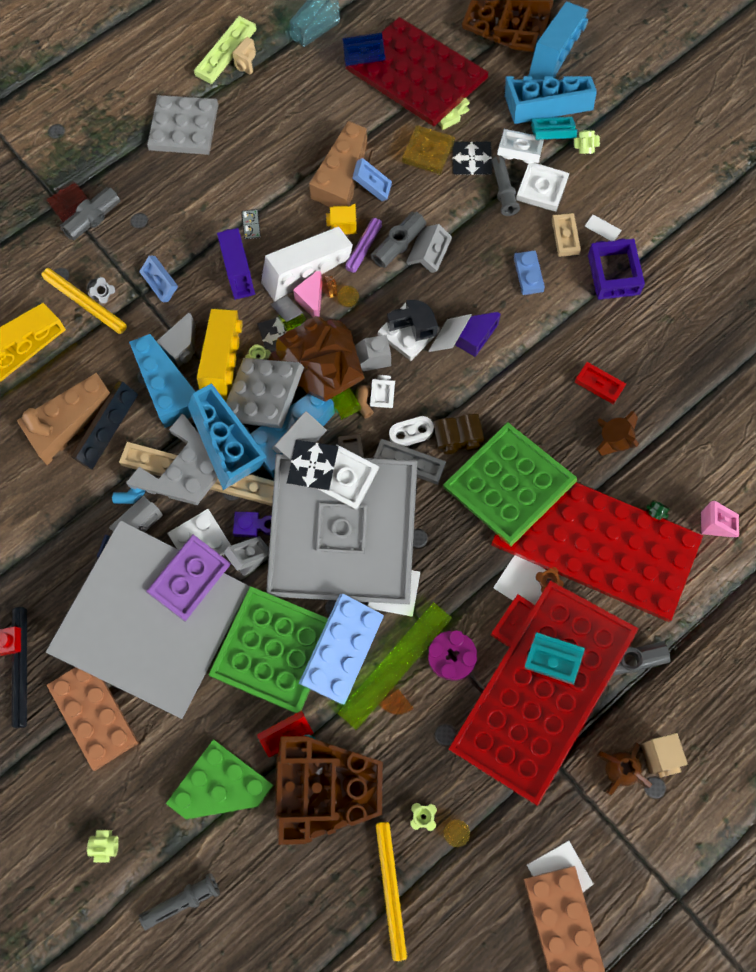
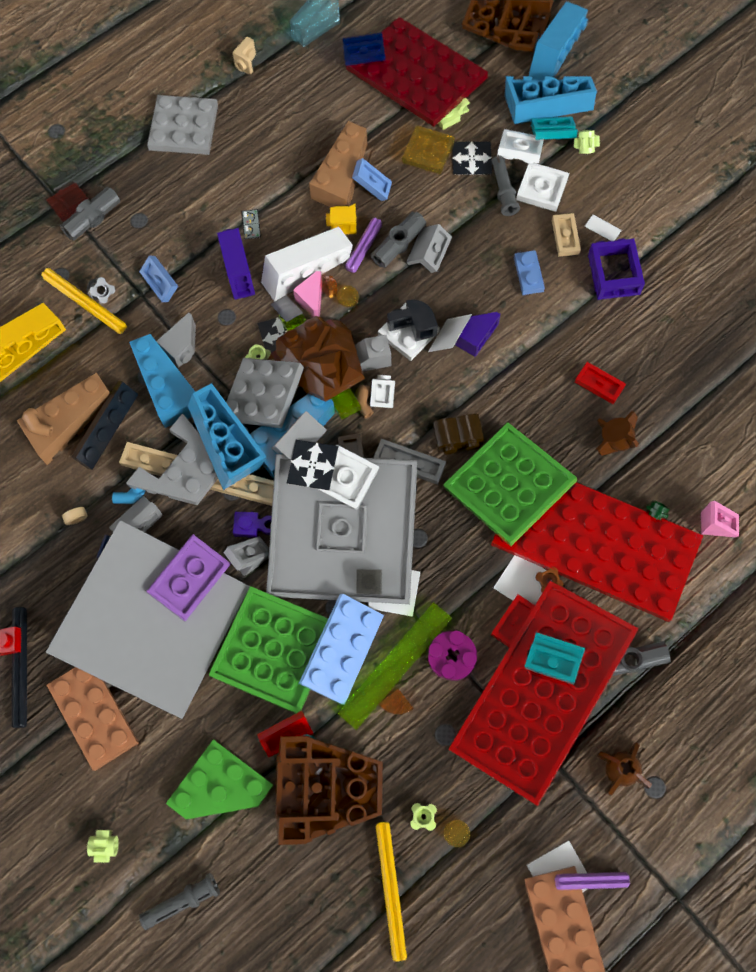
white plate [168,509,231,556] -> none
yellowish green plate [194,16,256,84] -> none
yellow wedge [197,309,242,402] -> none
white plate [389,416,434,447] -> none
tan brick [641,733,688,778] -> none
none -> tan tile [62,507,88,525]
none -> clear smoke plate [356,569,382,594]
none -> medium lavender axle [555,872,630,890]

